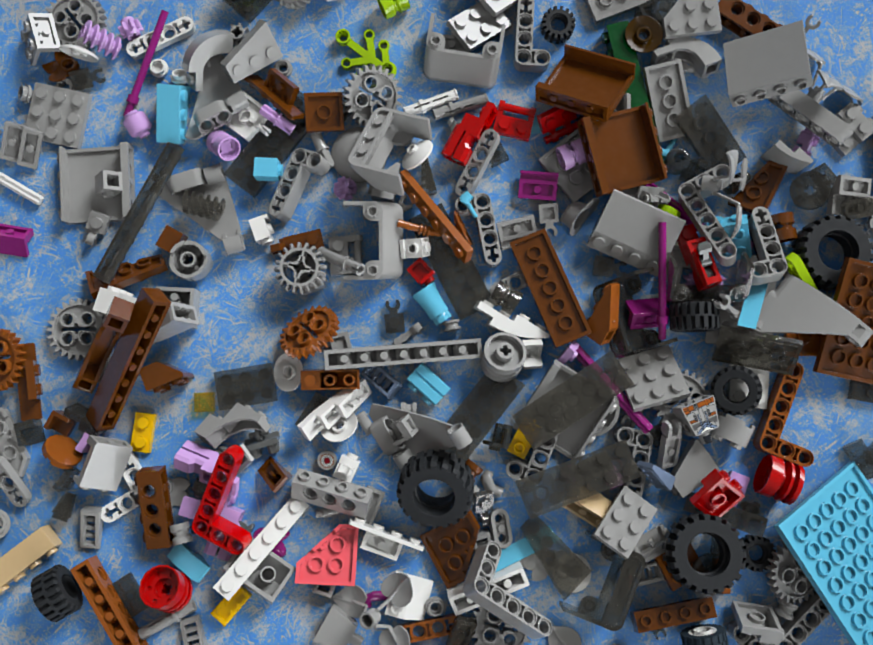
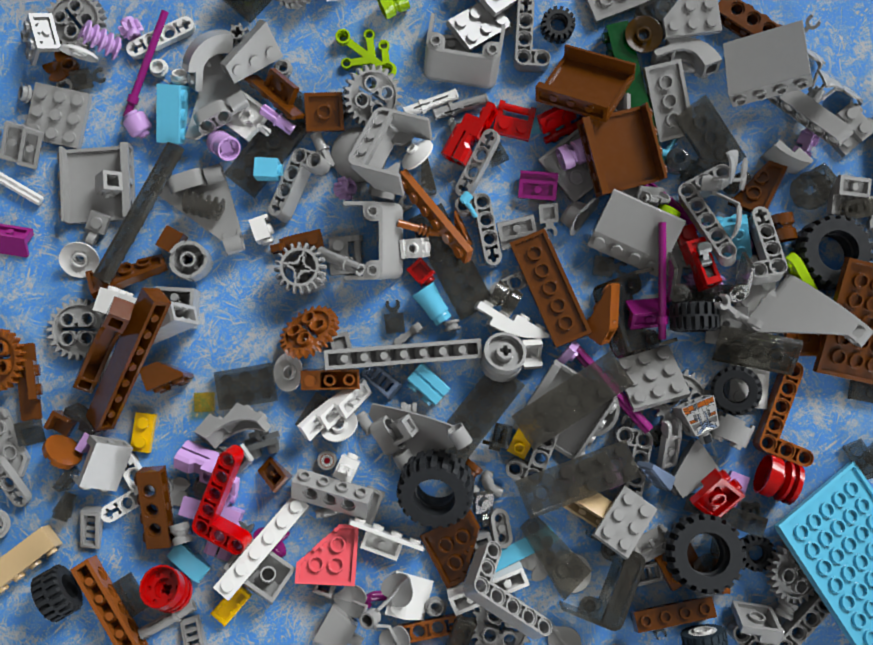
medium azure sticker [737,272,768,329] -> none
none -> white dish [59,242,99,278]

